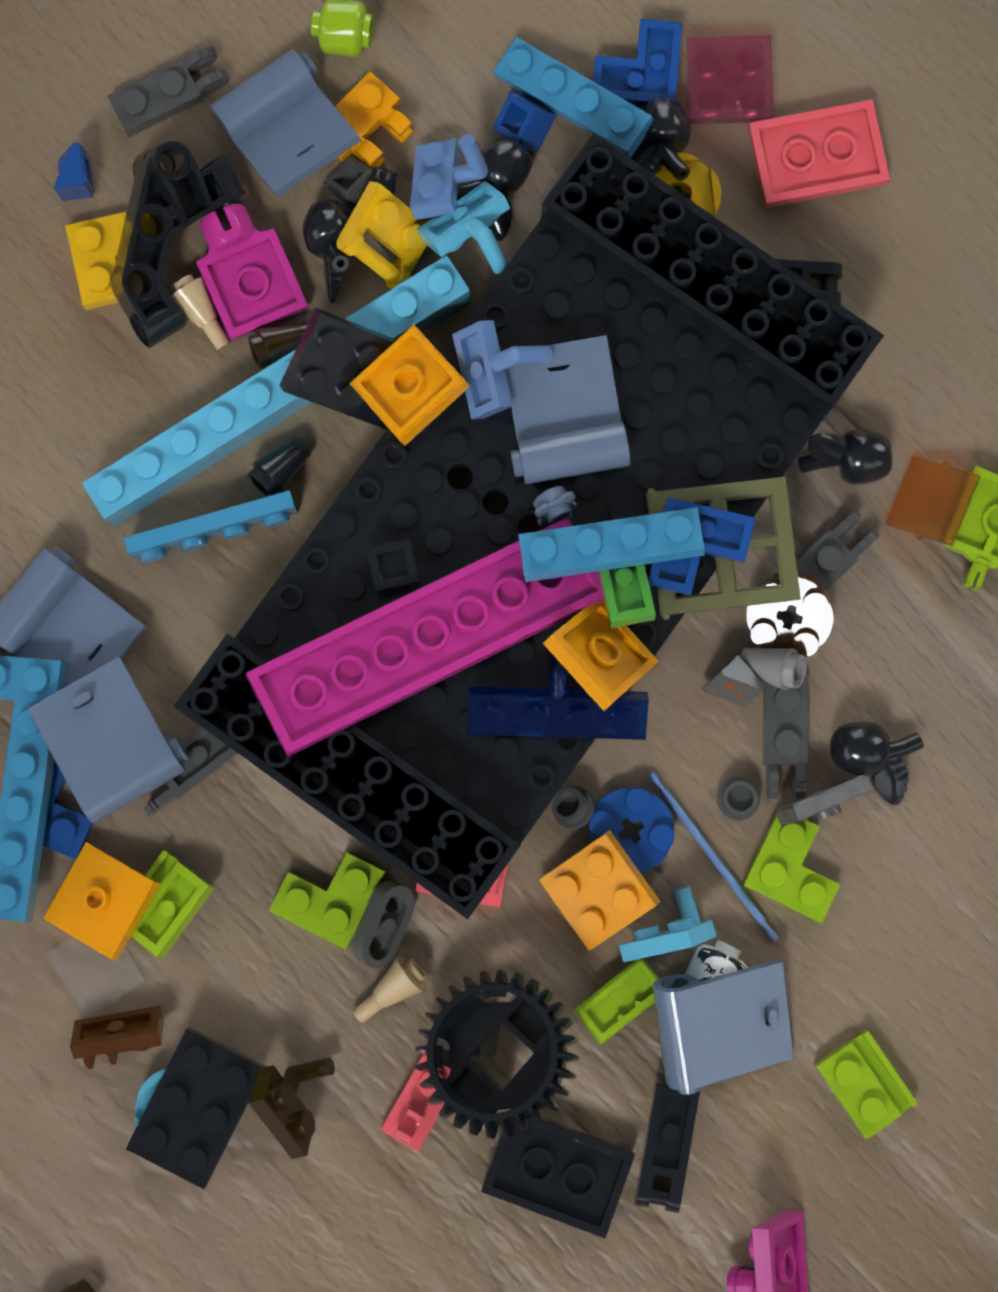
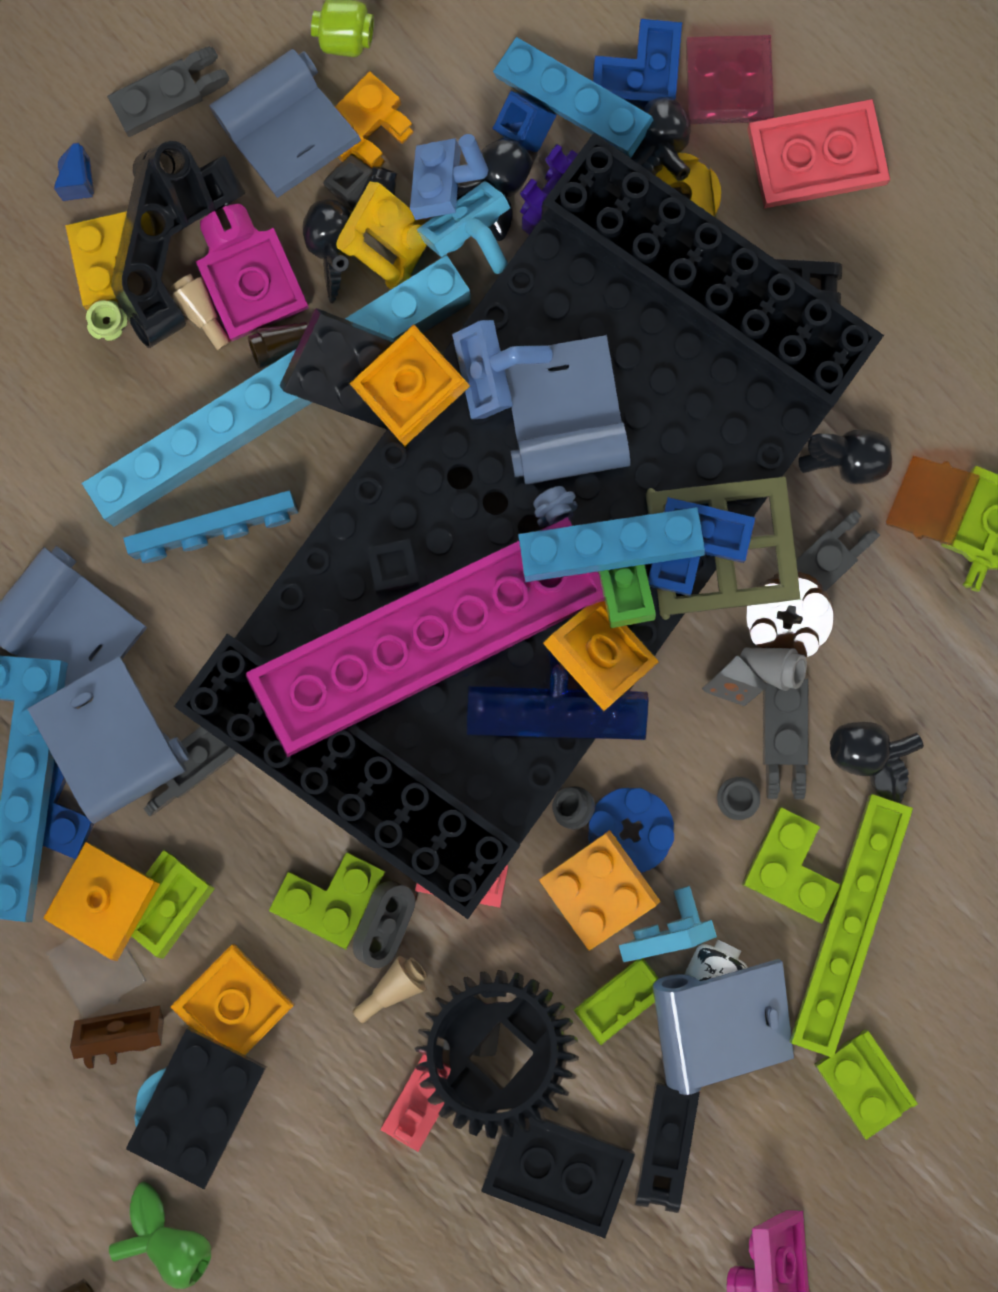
black cone [247,437,311,497] -> none
dark brown plate [249,1057,335,1159] -> none
medium blue piece [648,771,779,942] -> none
flat silver plate [776,775,872,826] -> none
none -> yellowish green plate [86,300,128,341]
none -> bright green piece [109,1182,211,1289]
none -> light orange plate [170,943,295,1055]
none -> dark purple plate [520,144,578,235]
none -> lime plate [789,794,913,1058]

